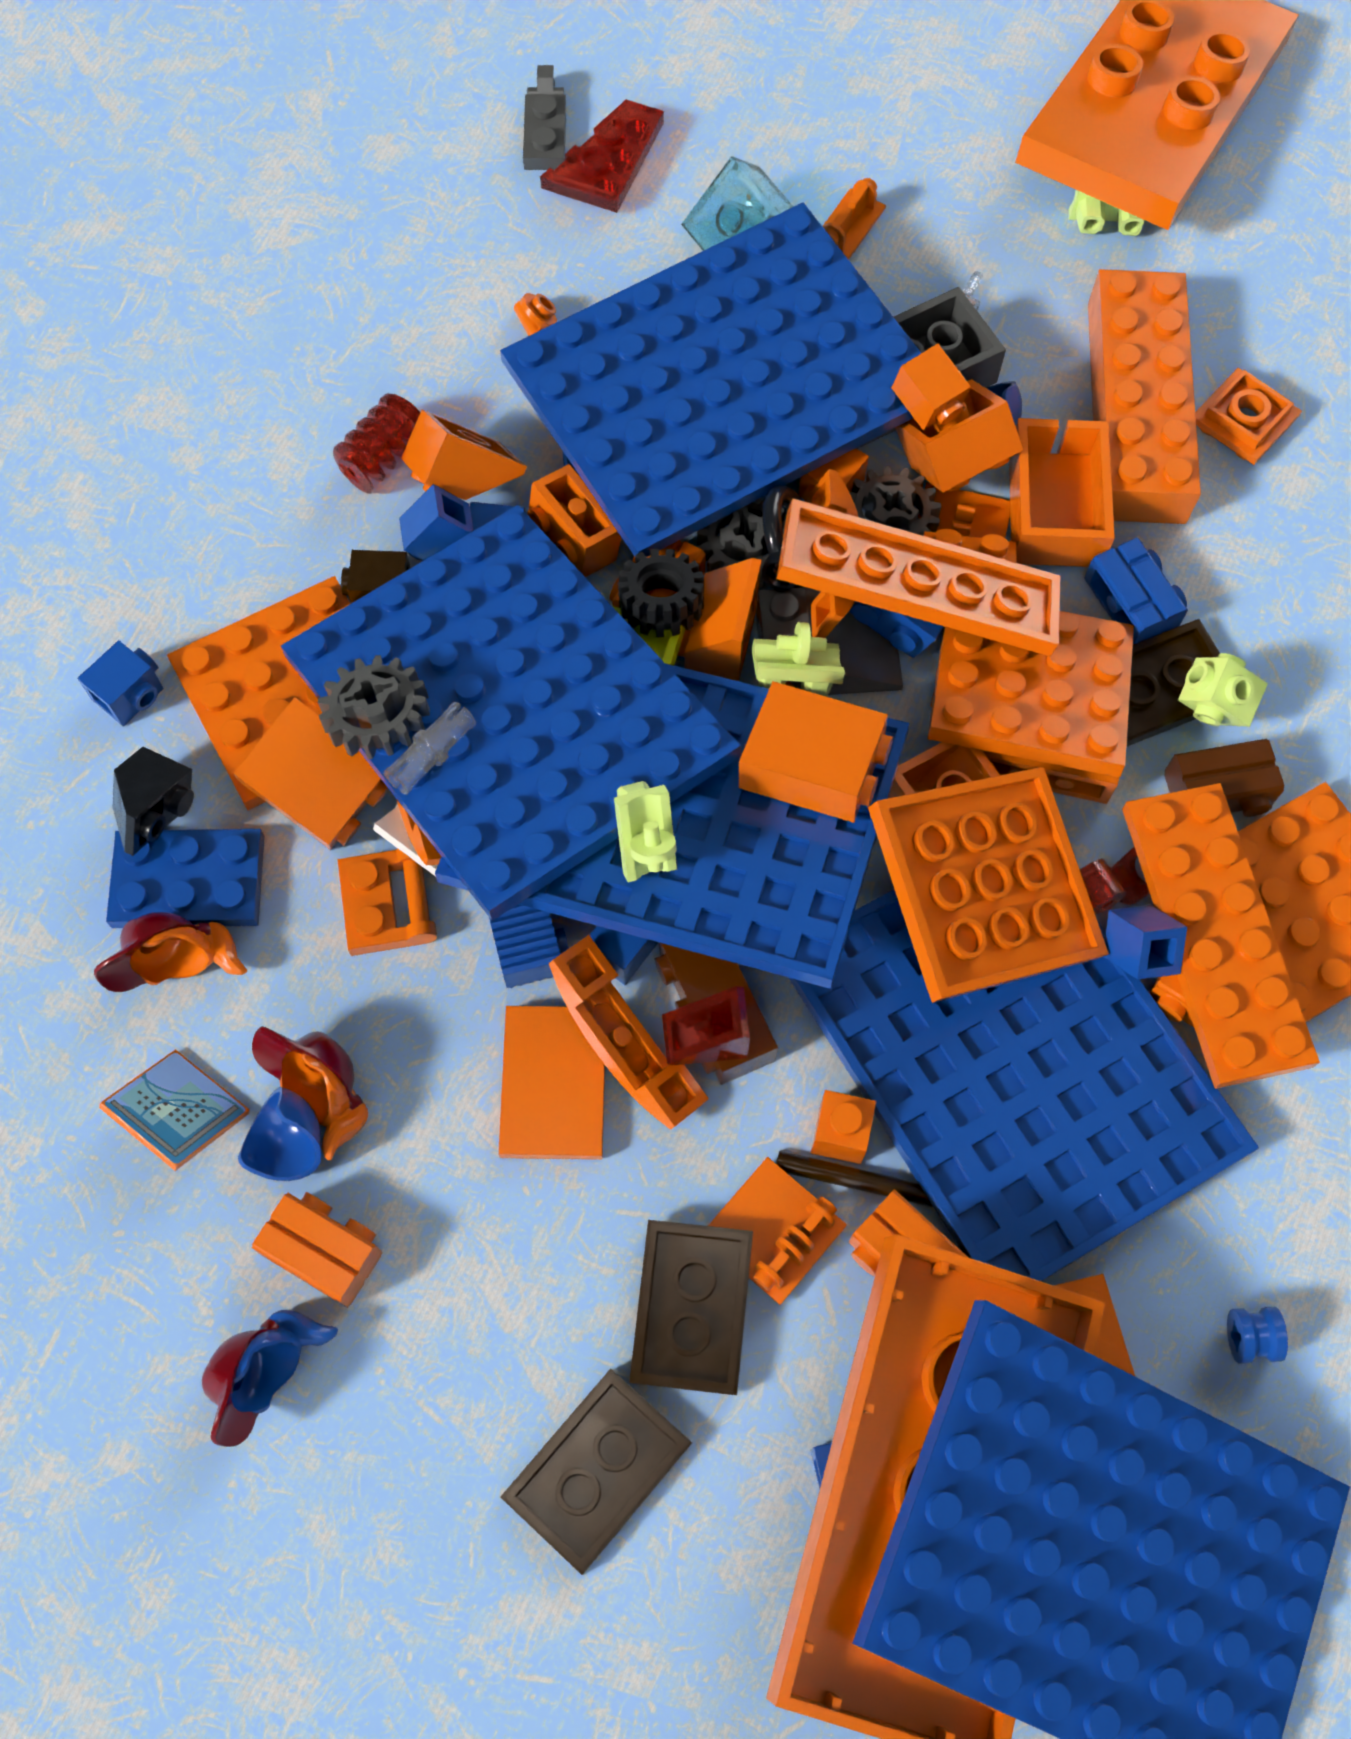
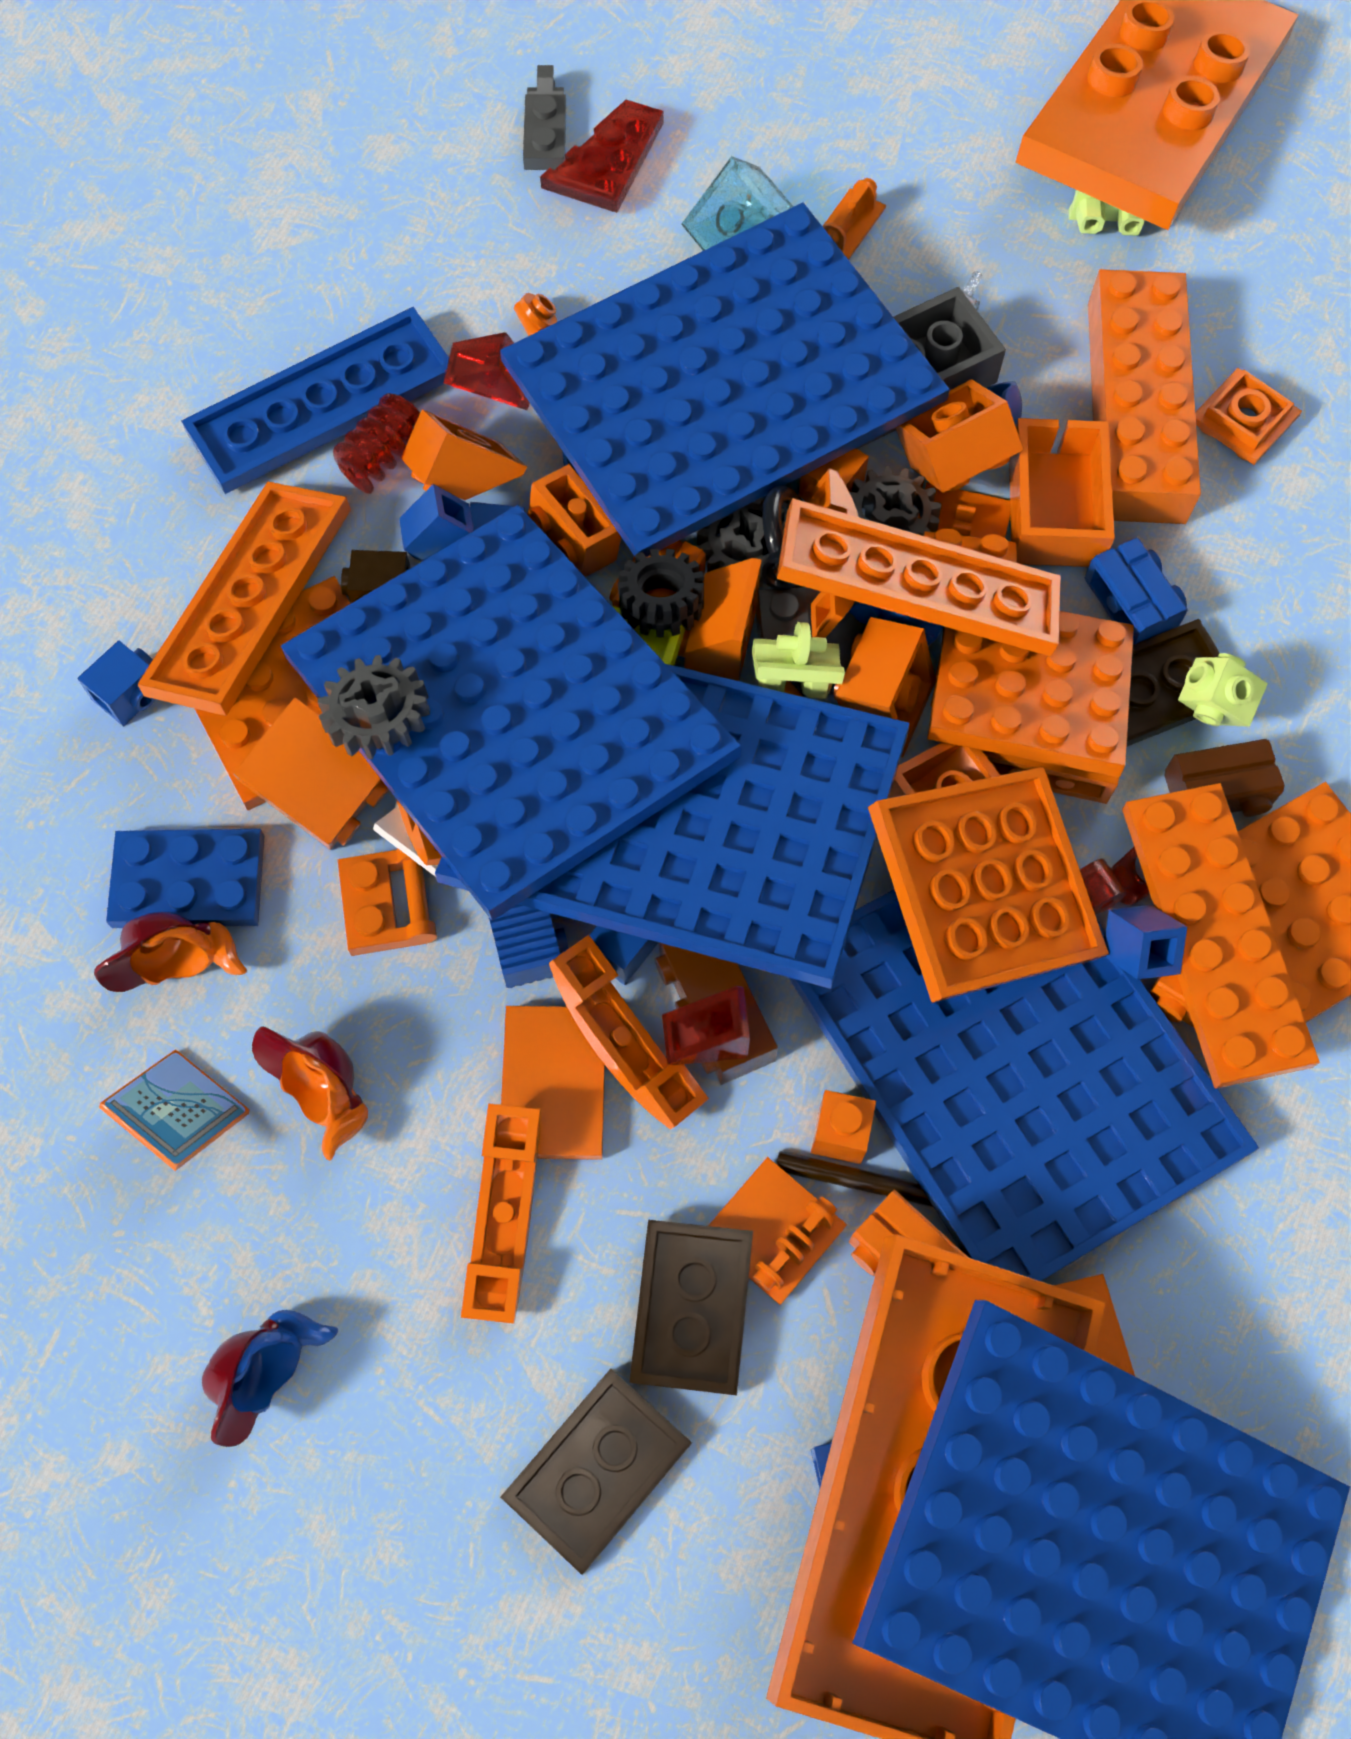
black slope [112,747,194,856] -> none
blue helmet [238,1087,322,1181] -> none
orange brick [251,1192,383,1308] -> none
clear pin [384,702,476,795] -> none
yellowish green hips [614,781,677,883] -> none
orange brick [739,681,893,823] -> none
orange brick [891,343,971,431] -> none
blue wheel [1227,1306,1288,1364] -> none
none -> orange plate [137,481,351,716]
none -> blue plate [181,307,457,494]
none -> clear red slope [443,332,530,410]
none -> orange slope [461,1103,541,1324]
none -> orange slope [834,617,935,758]

